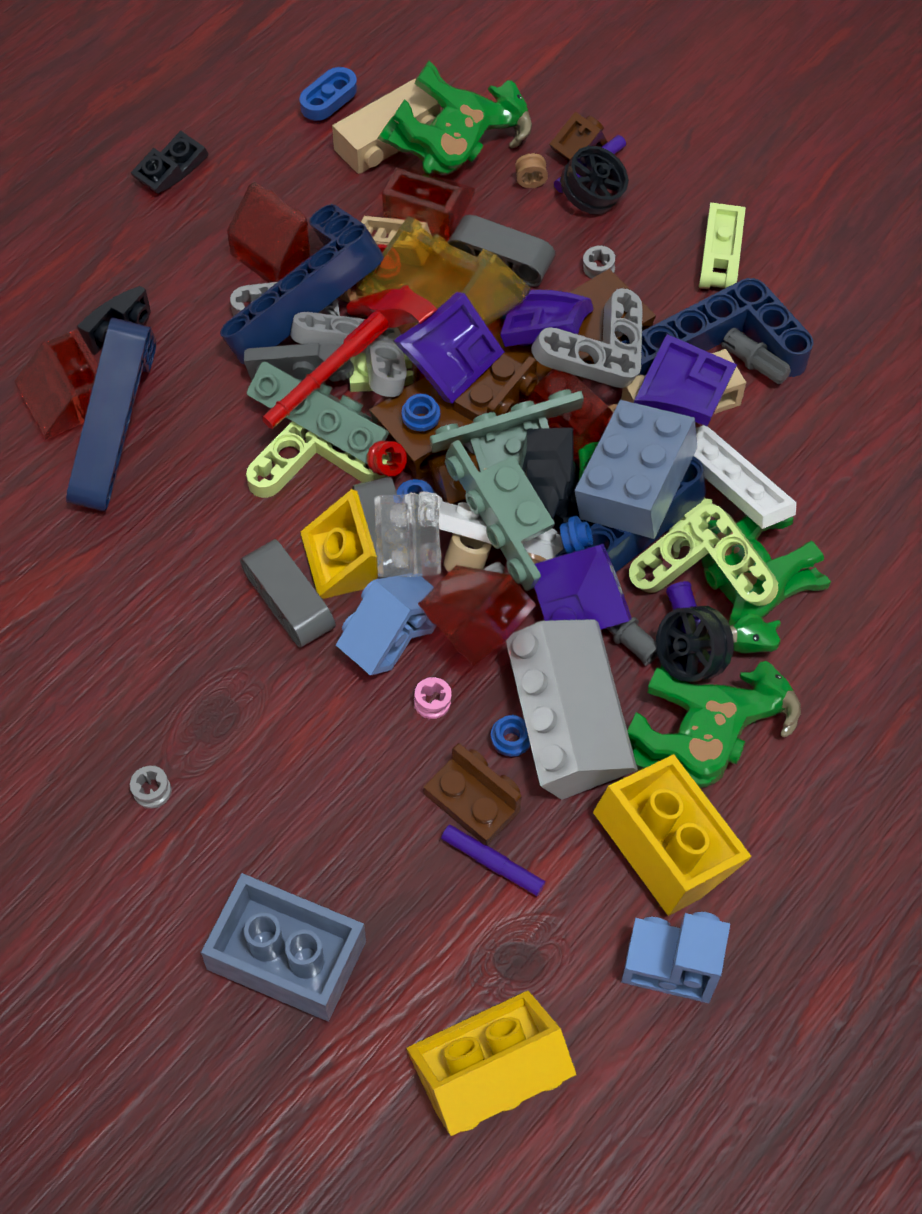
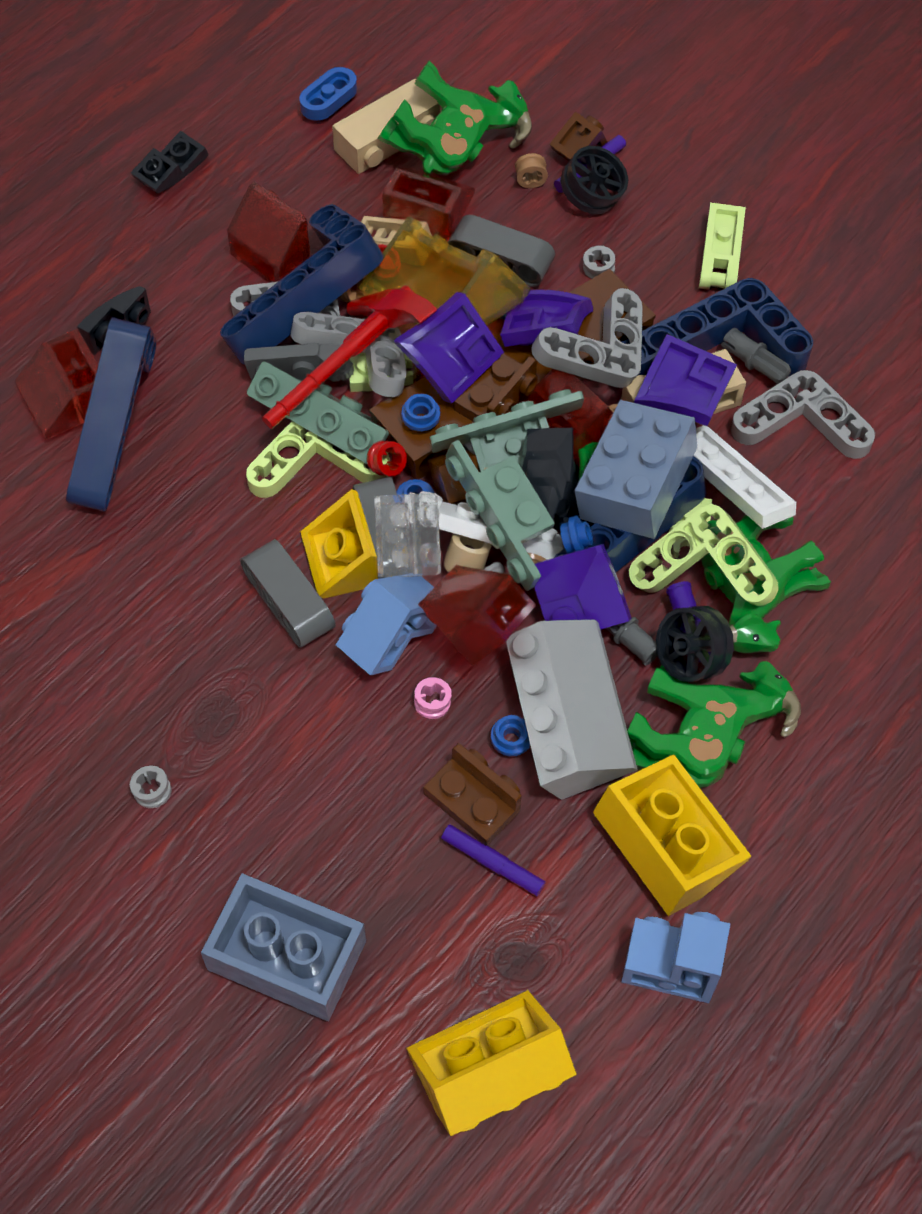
none -> light grey beam [731,370,875,459]

